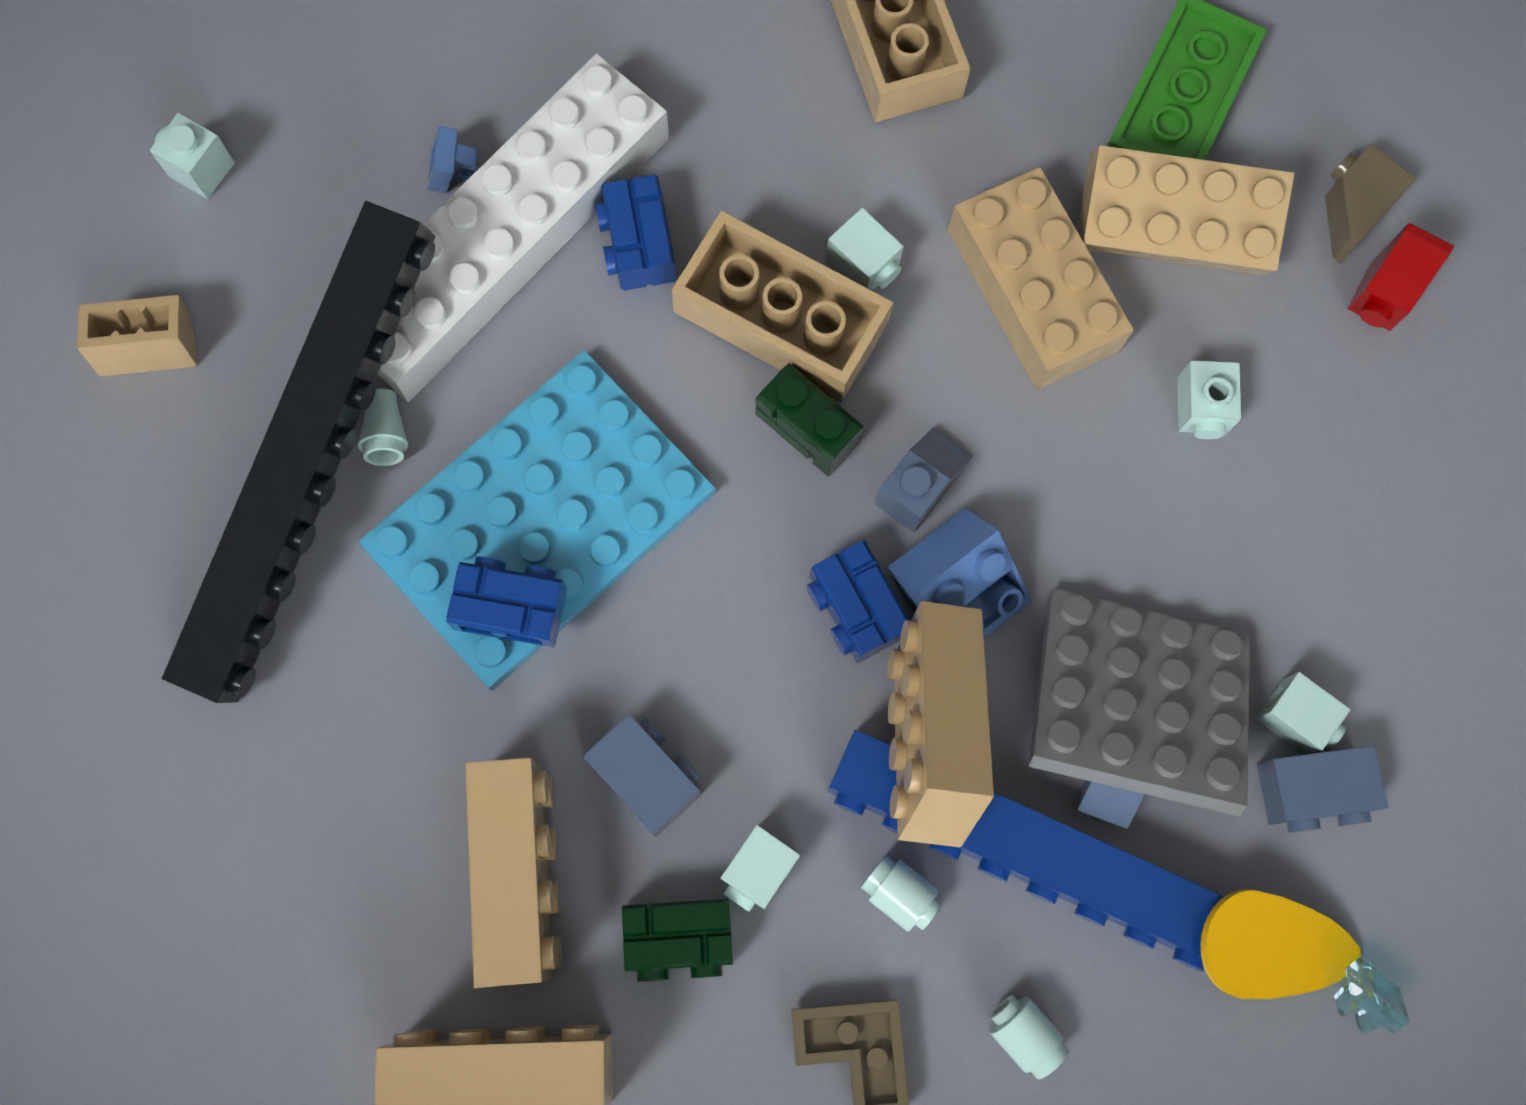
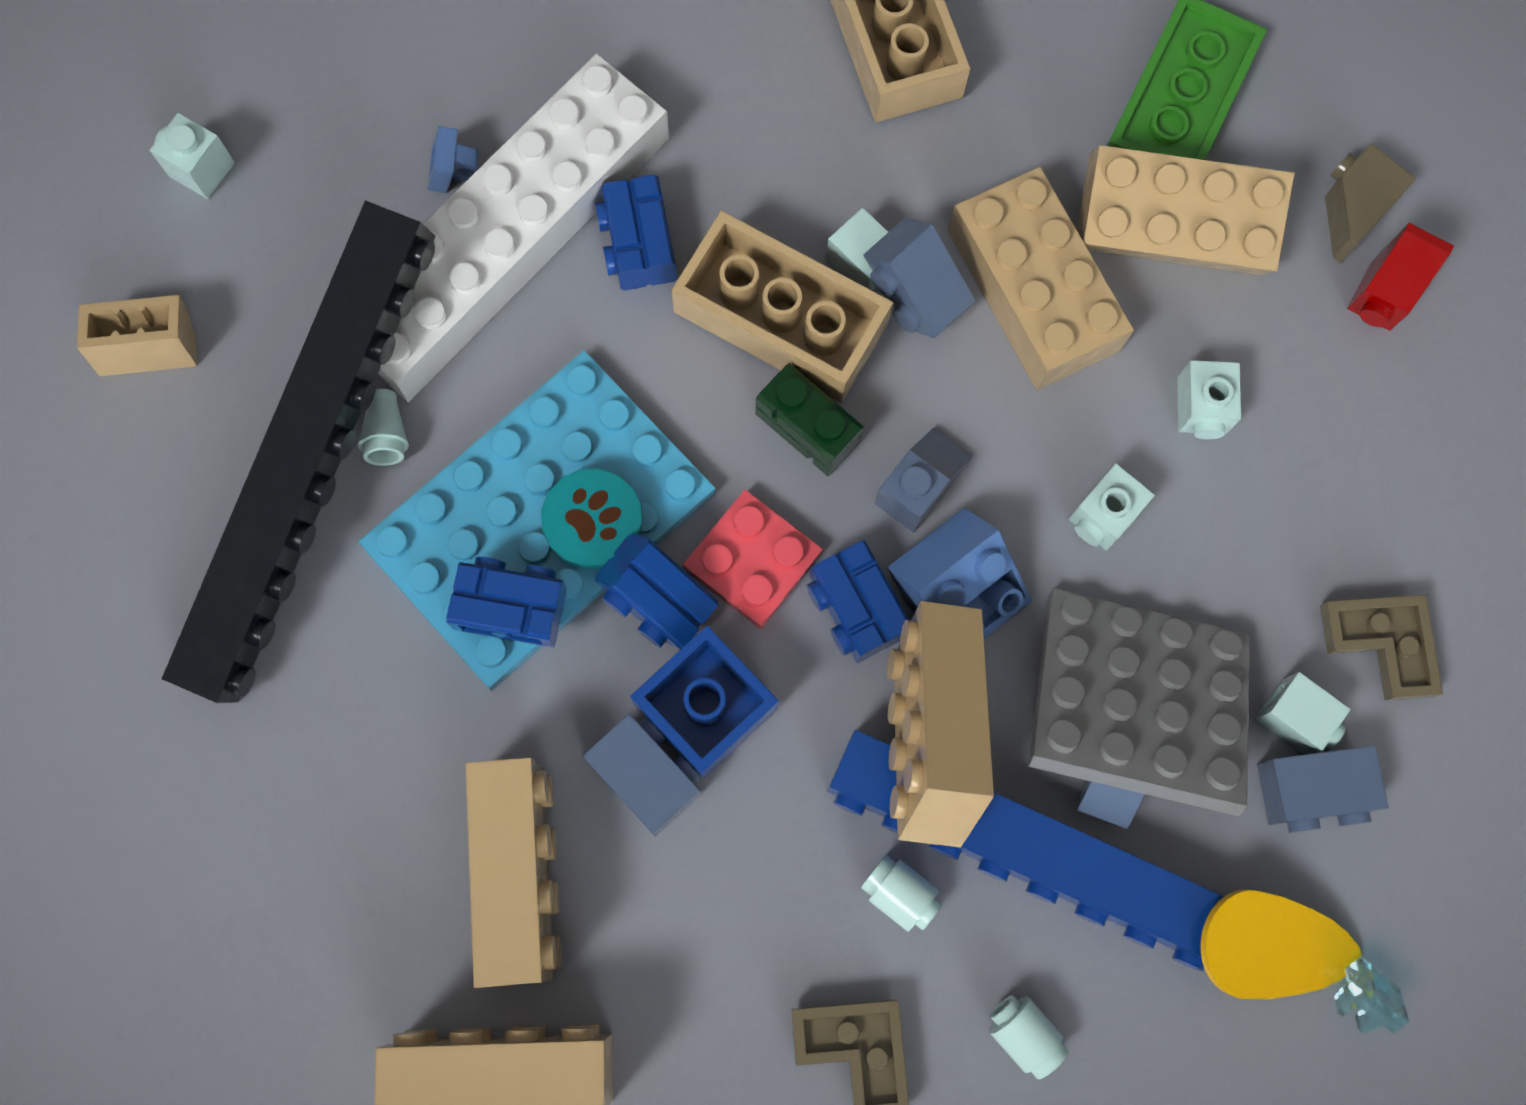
dark green brick [622,898,733,982] -> none
light aqua brick [720,825,800,912] -> none
none -> teal tile [541,468,643,569]
none -> blue brick [594,533,718,650]
none -> blue brick [630,625,779,779]
none -> coral plate [683,490,823,630]
none -> sand blue brick [863,218,976,338]
none -> light aqua brick [1068,464,1155,551]
none -> dark tan plate [1320,595,1443,701]

